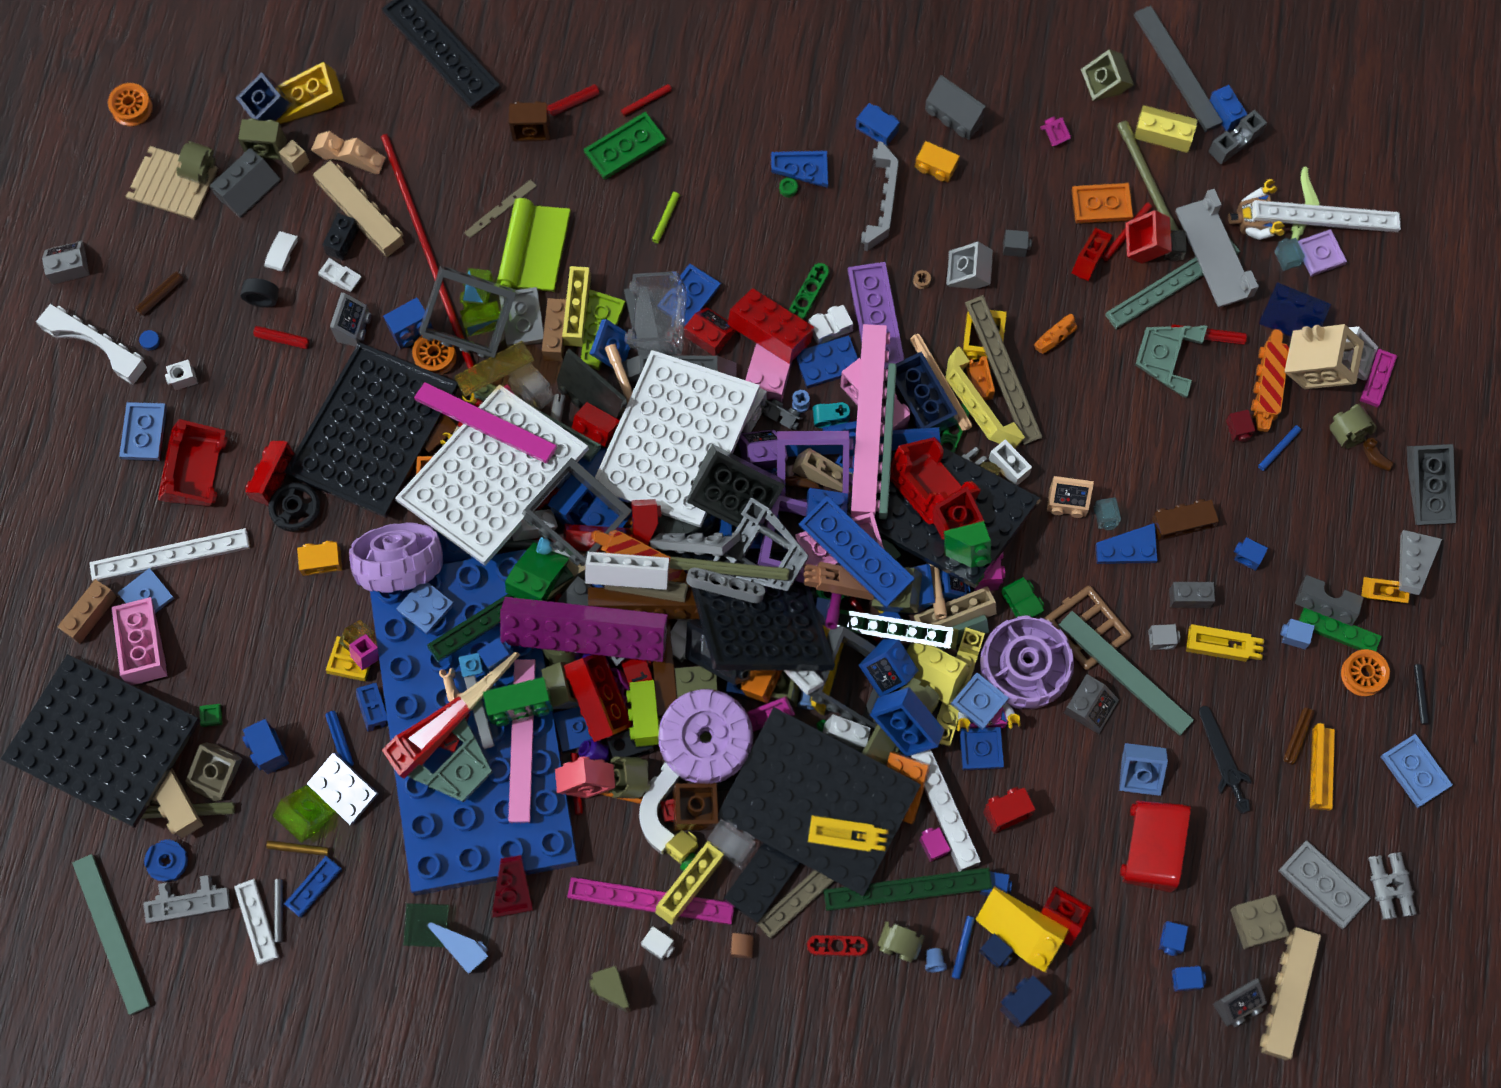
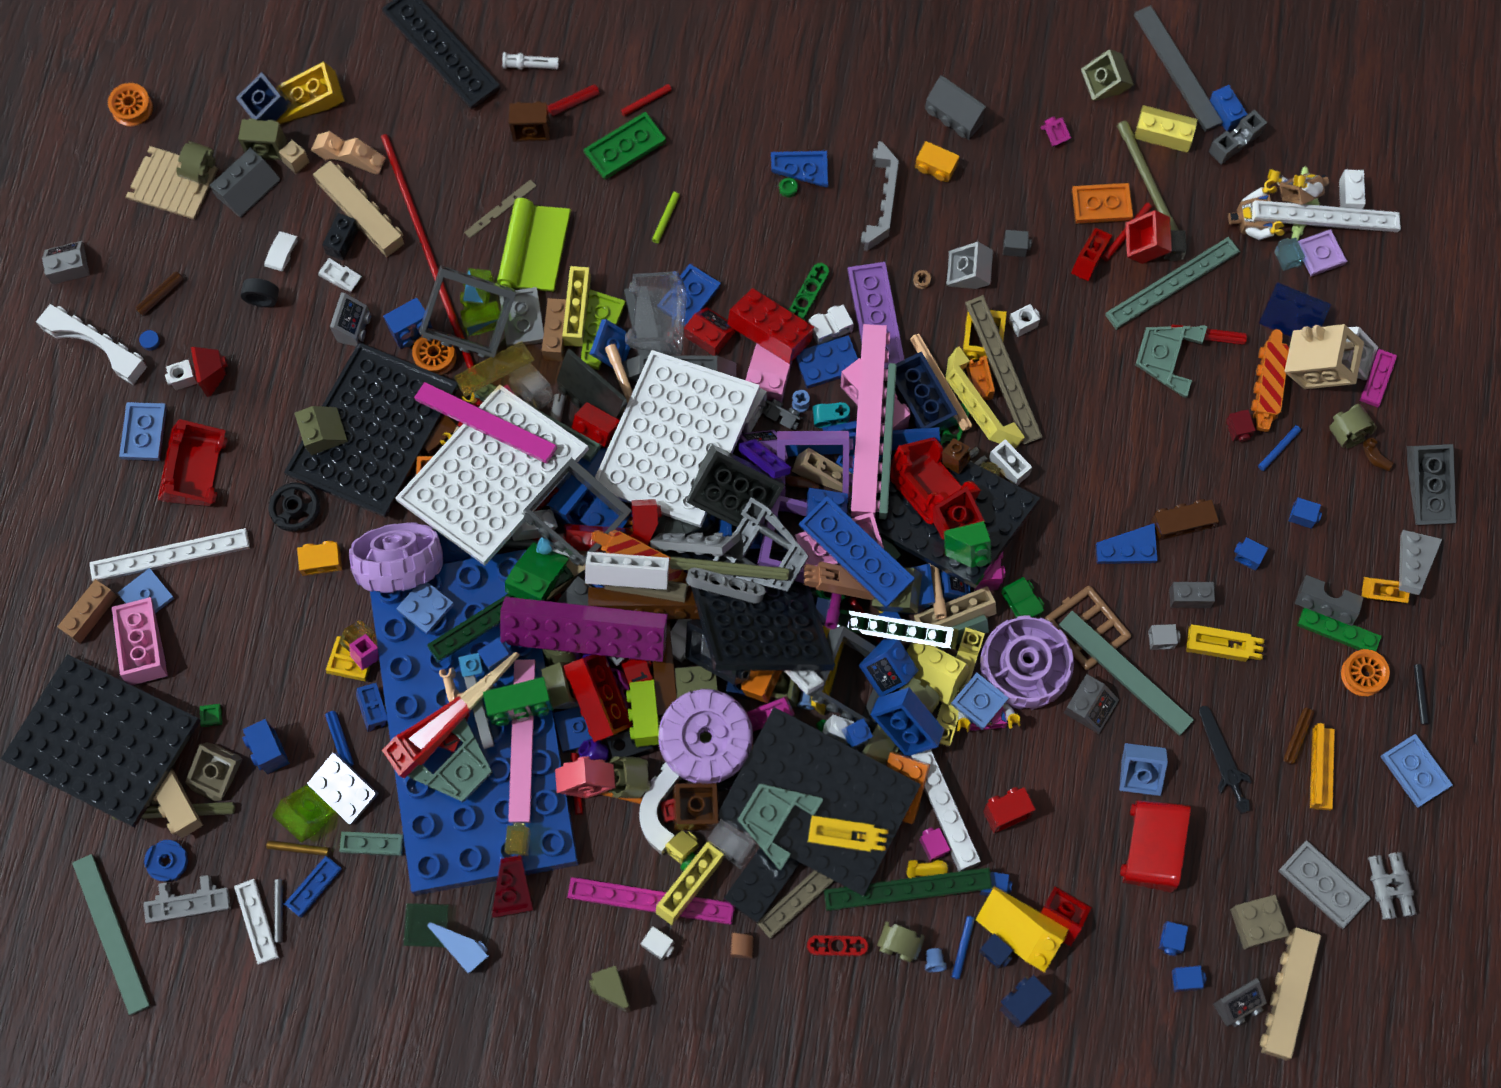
red slope [245,441,294,506] -> none
red axle [253,326,309,349] -> none
blue brick [856,103,900,146] -> none
blue plate [959,727,1004,770] -> none
orange hinge [1034,314,1077,354] -> none
slope [1047,476,1094,518] -> none
clear light blue brick [1094,497,1121,530] -> none
light grey bracket [1176,189,1259,307] -> none
medium blue brick [1280,619,1314,649] -> none
none -> red slope [191,347,228,397]
none -> olive slope [294,406,348,455]
none -> sand green tile [339,831,404,856]
none -> white pin [502,52,559,70]
none -> clear yellow brick [505,823,530,856]
none -> sand green wing [738,784,823,870]
none -> dark purple plate [739,439,791,479]
none -> blue brick [841,718,873,747]
none -> yellow piece [907,859,948,878]
none -> reddish brown brick [942,438,970,474]
none -> white brick [1008,304,1040,337]
none -> torso [1268,169,1329,205]
none -> blue brick [1289,497,1322,528]
none -> white brick [1339,170,1365,209]

